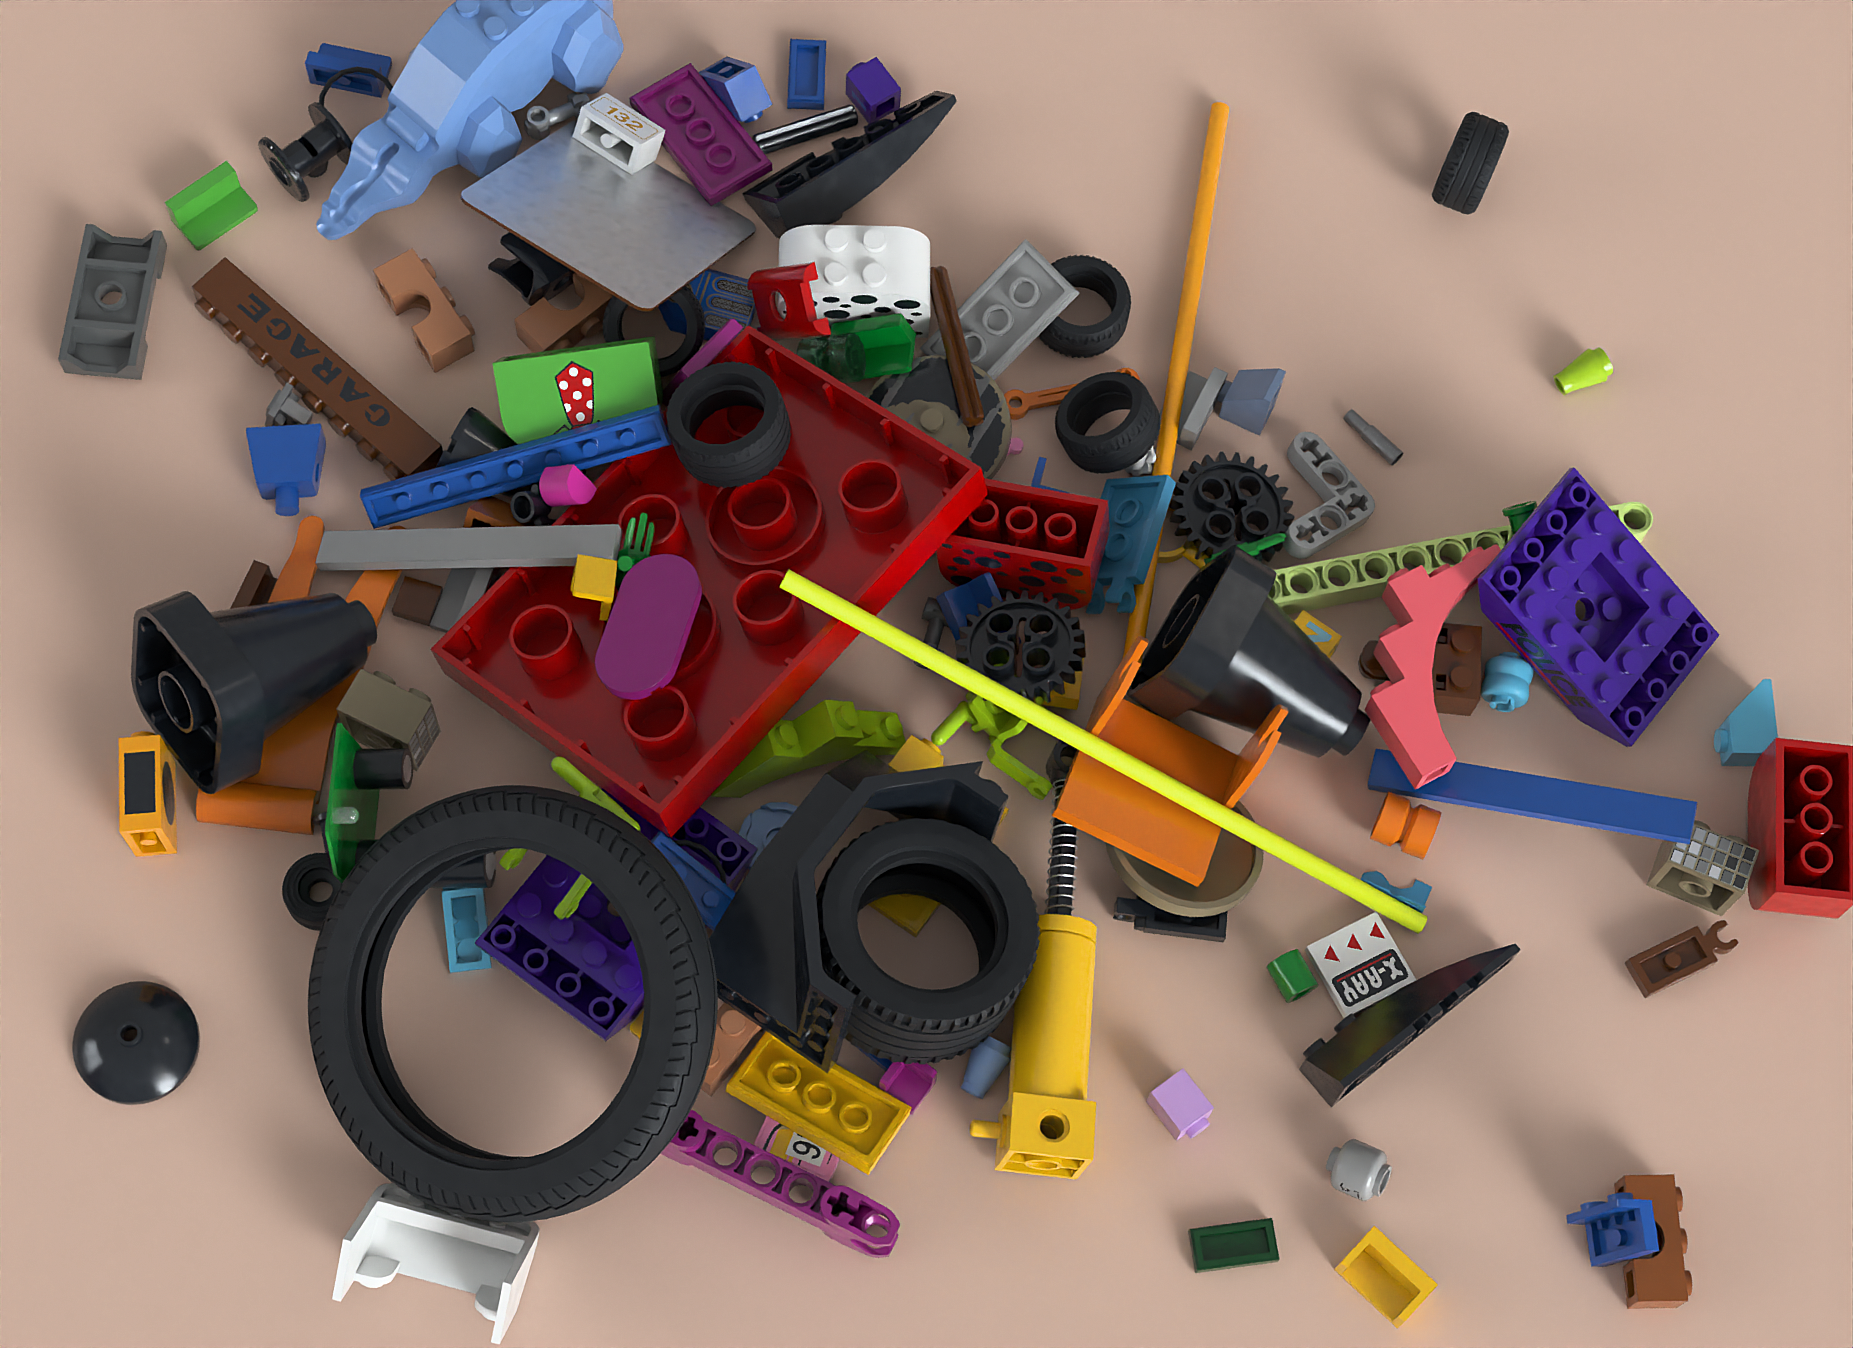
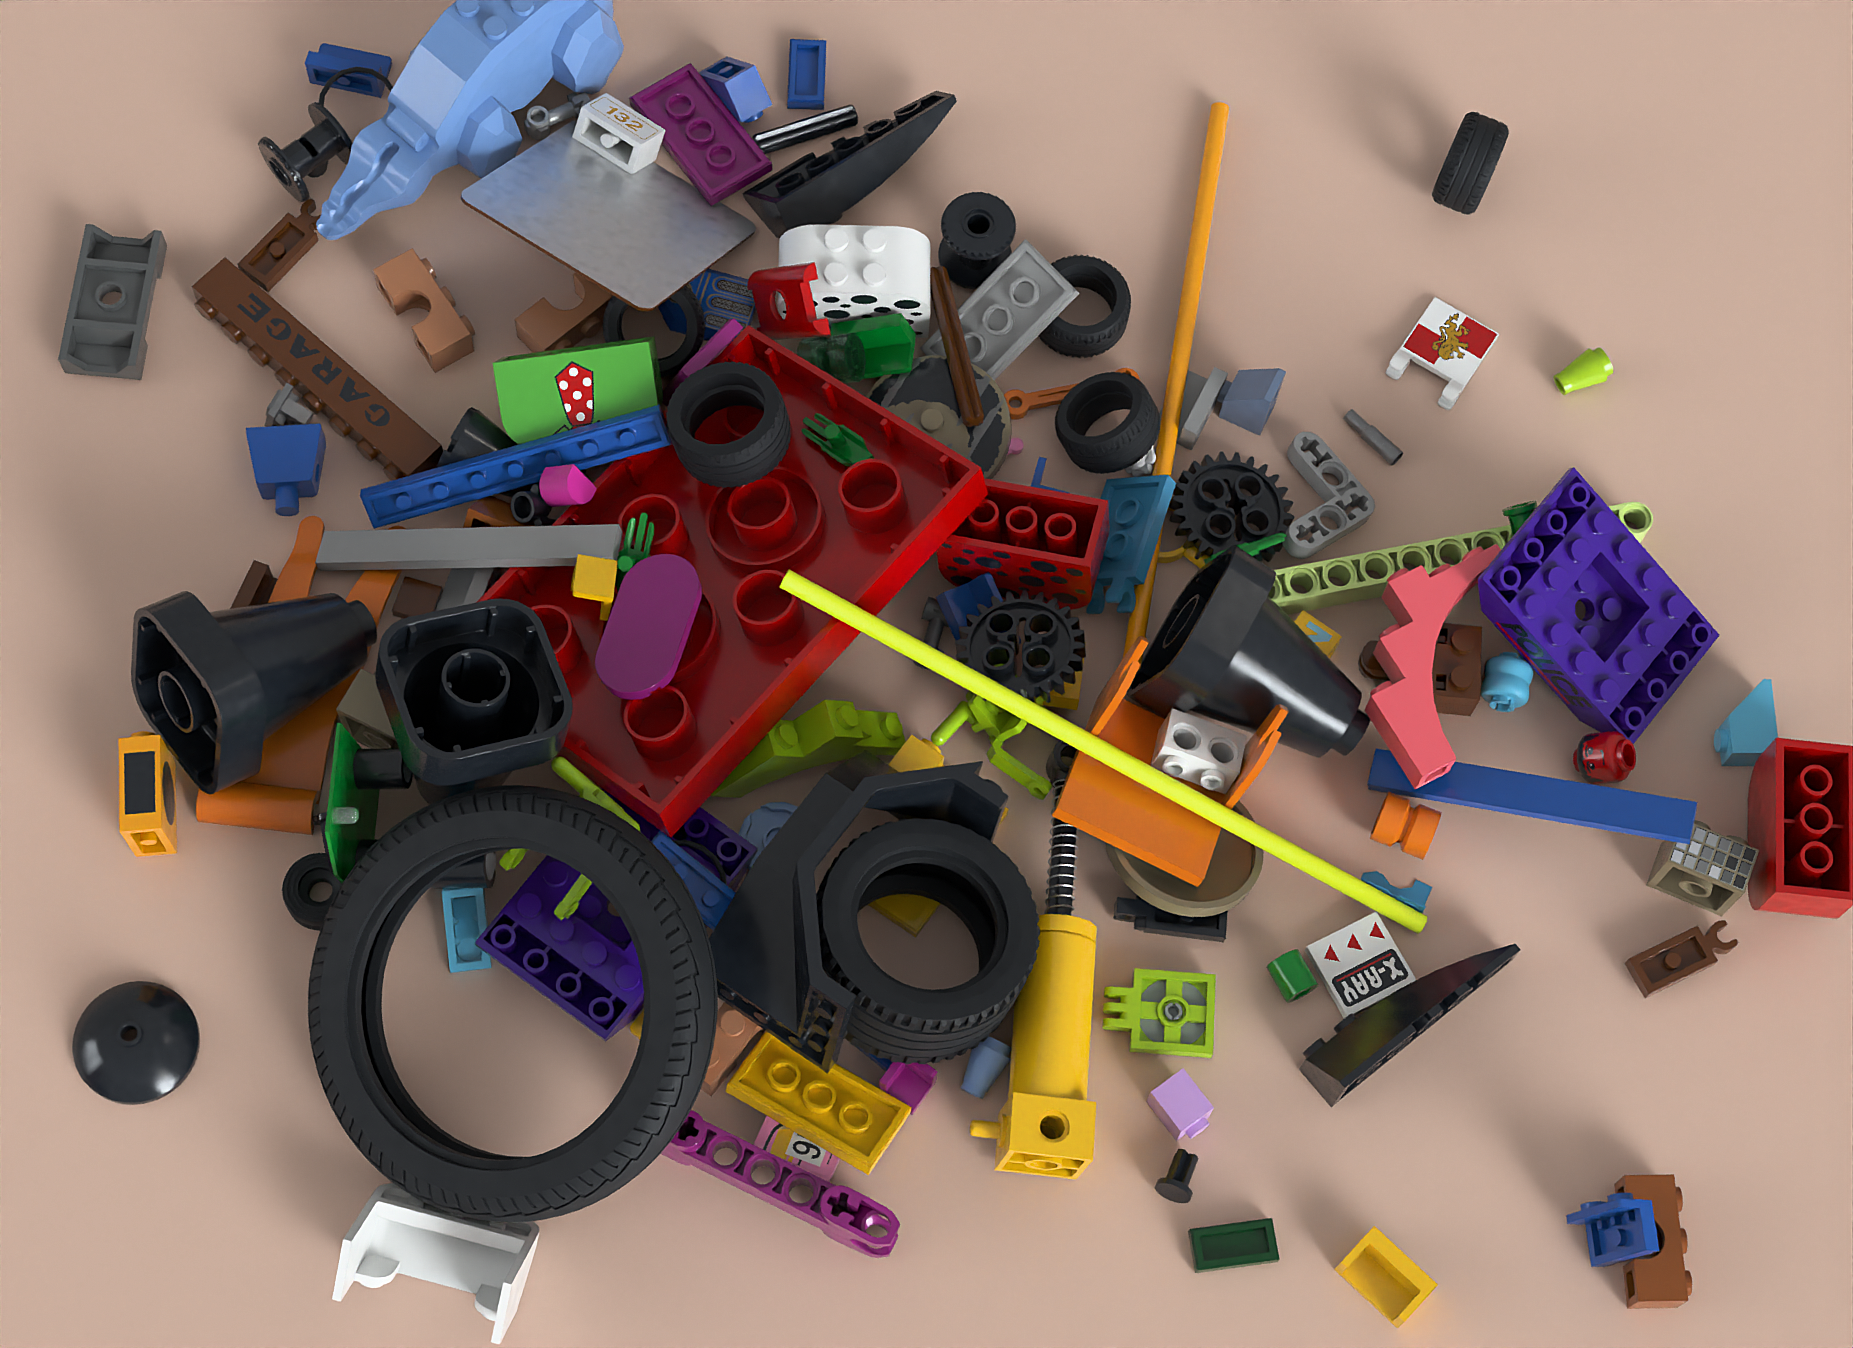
bright green panel [165,161,258,250] -> none
black piece [488,232,575,306] -> none
dark purple brick [845,57,901,124] -> none
light grey head [1326,1139,1392,1201] -> none
none -> reddish brown plate [237,198,321,292]
none -> black cone [375,598,573,804]
none -> green piece [801,413,874,467]
none -> black hose [938,192,1016,290]
none -> lime piece [1102,968,1216,1058]
none -> white brick [1151,708,1247,794]
none -> black piece [1155,1149,1199,1203]
none -> flag [1386,297,1499,410]
none -> red head [1573,731,1636,785]

